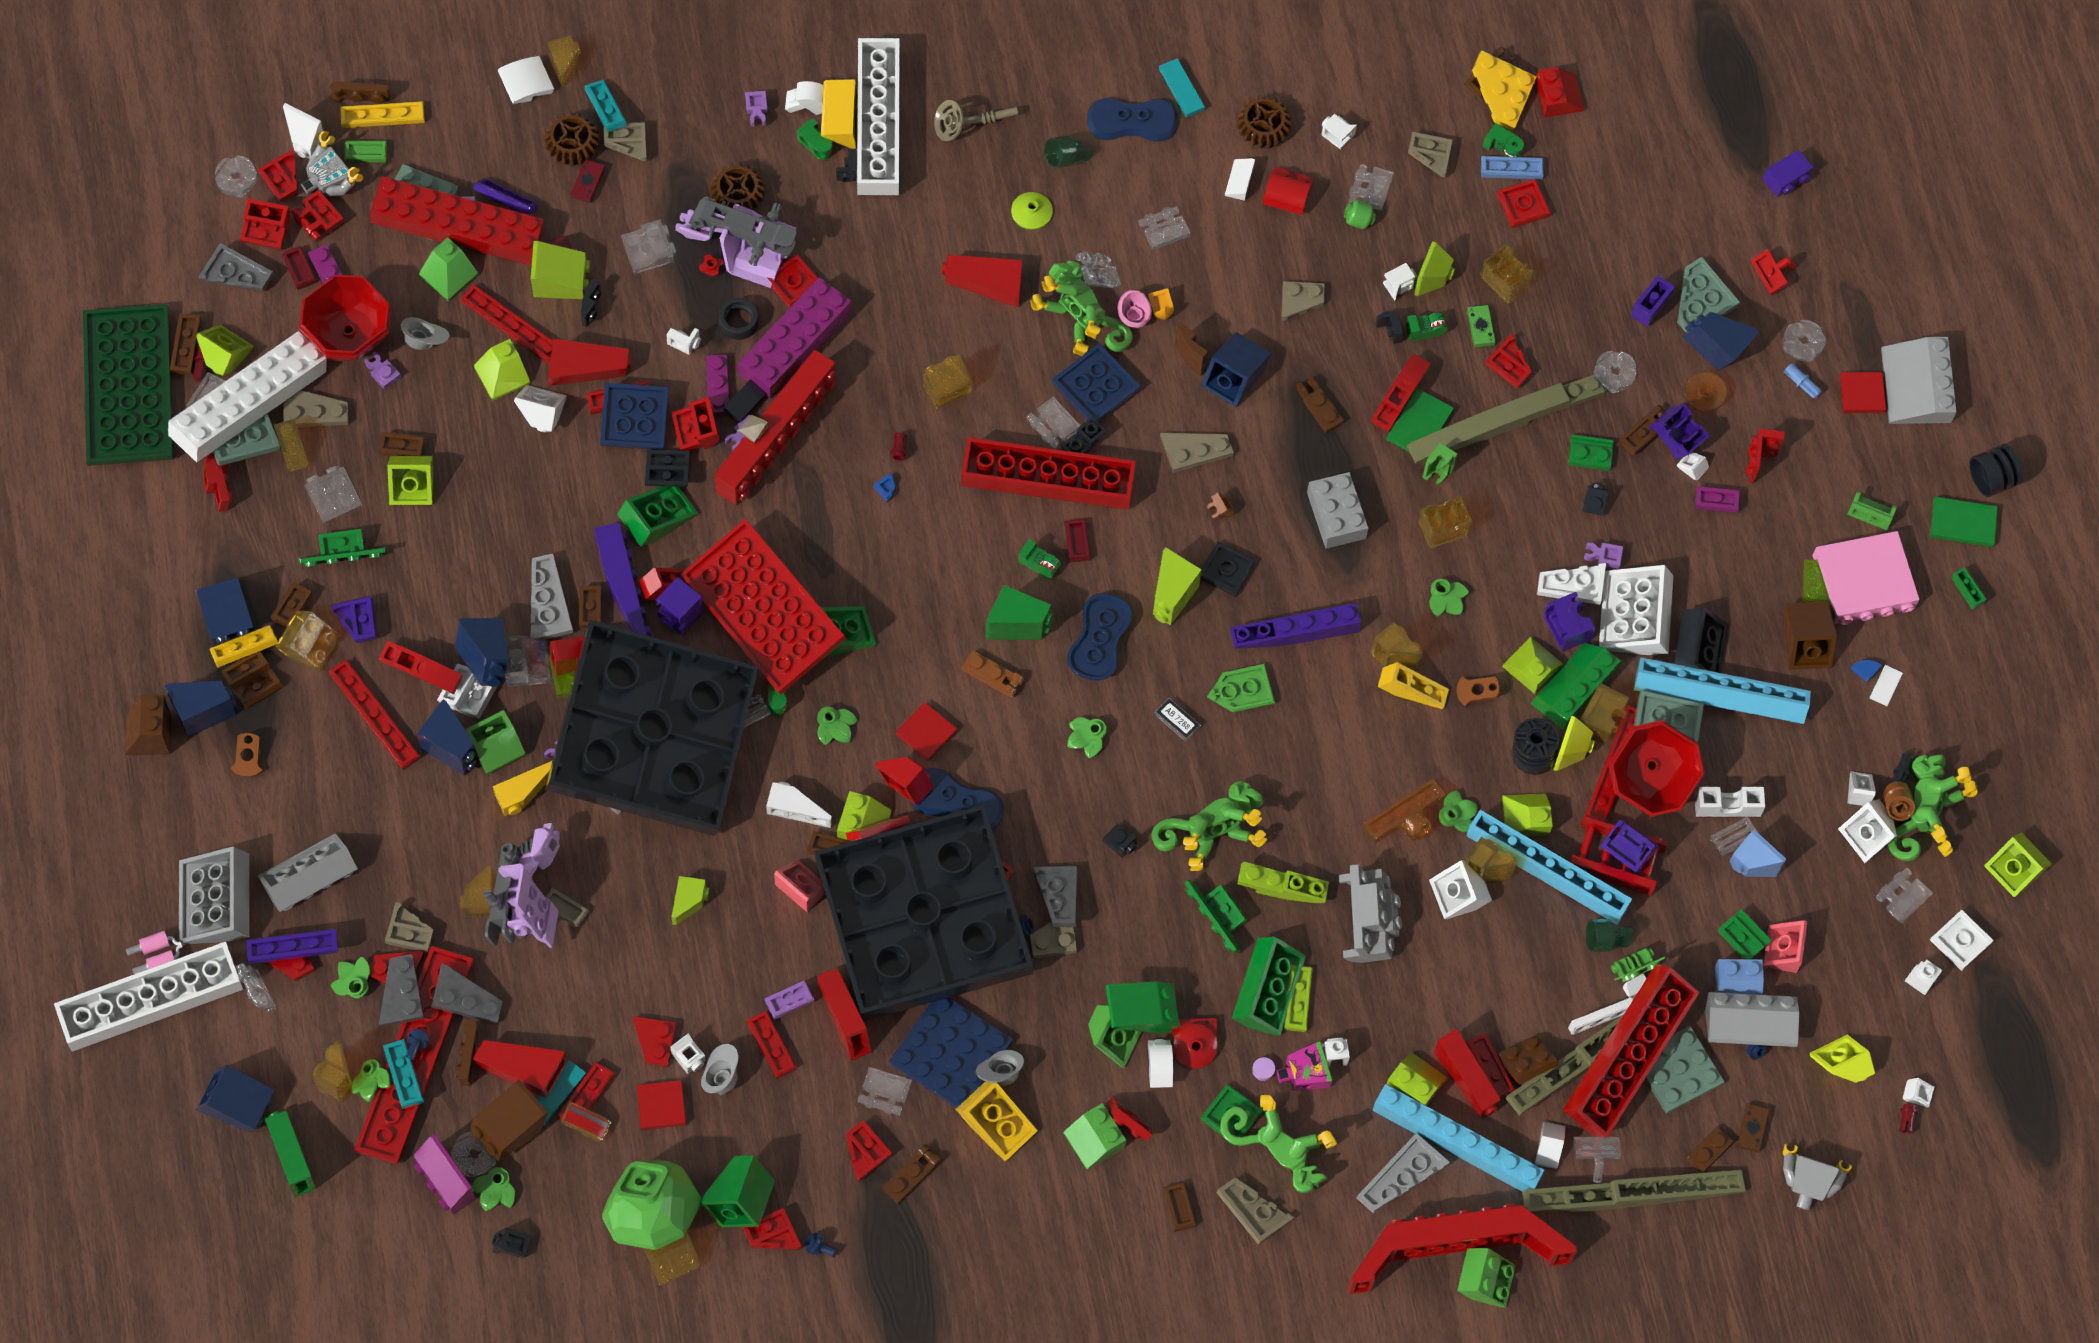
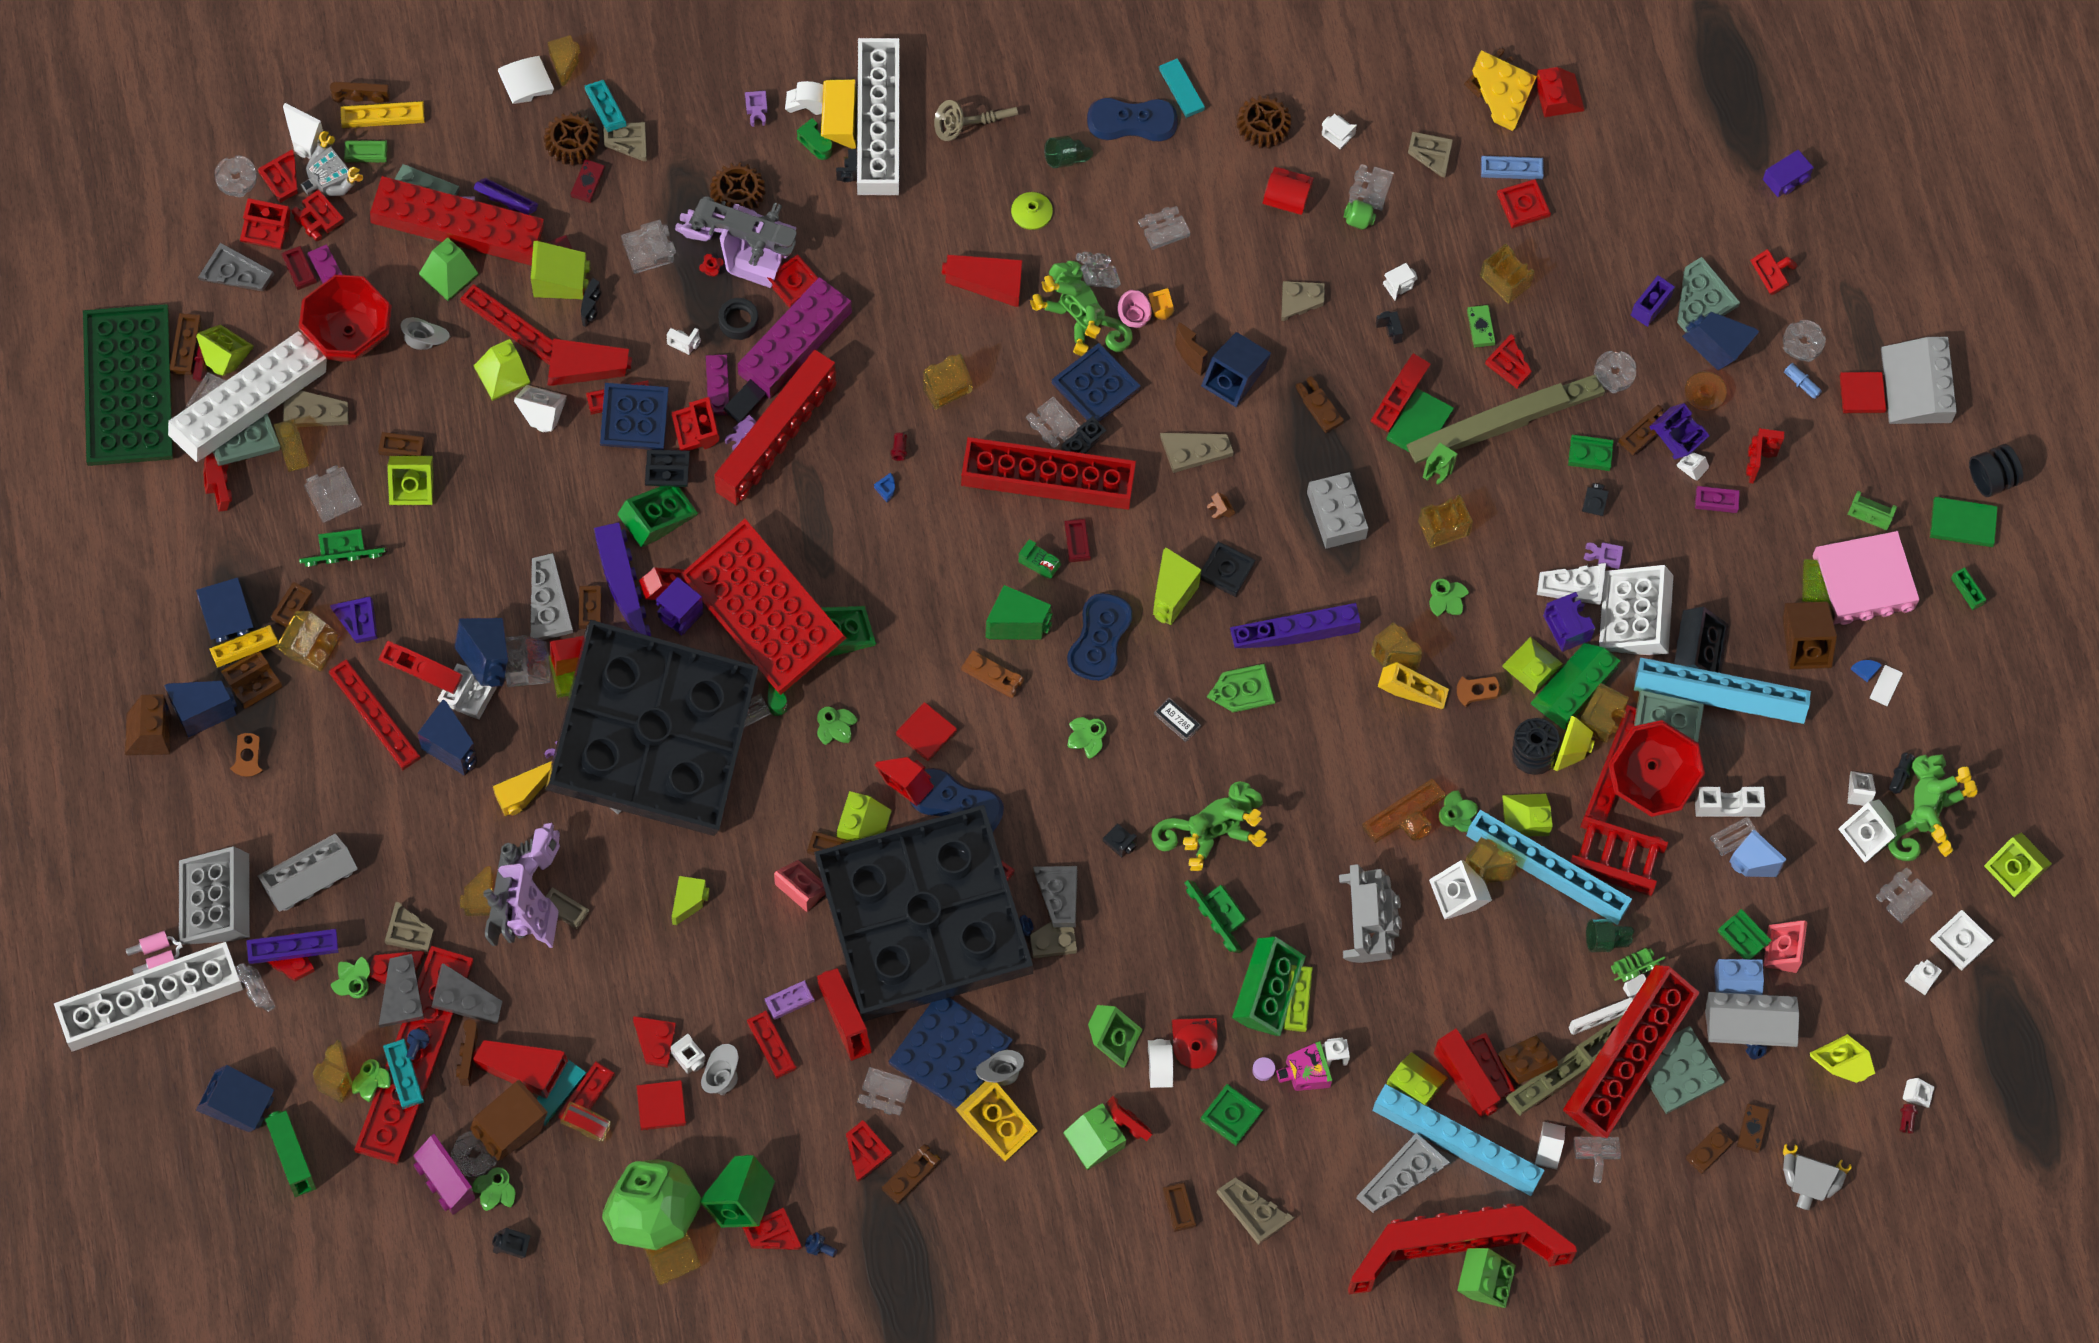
medium lavender plate [364,352,401,390] -> none
bright green slope [465,710,526,775] -> none
dark tan slope [738,415,768,443] -> none
white slope [766,782,832,828] -> none
red tile [846,815,910,841] -> none
green slope [1106,982,1180,1034] -> none
bright green animal [1220,1095,1337,1194] -> none
white slope [1225,158,1255,201] -> none
lime slope [1237,862,1329,903] -> none
green leg [1406,313,1448,342] -> none
lime slope [1414,241,1455,296] -> none
green leg [1482,123,1524,157] -> none
olive slope [1522,1170,1746,1214] -> none
dark purple piece [1601,820,1659,872] -> none
dark orange wheel [1883,781,1915,821] -> none

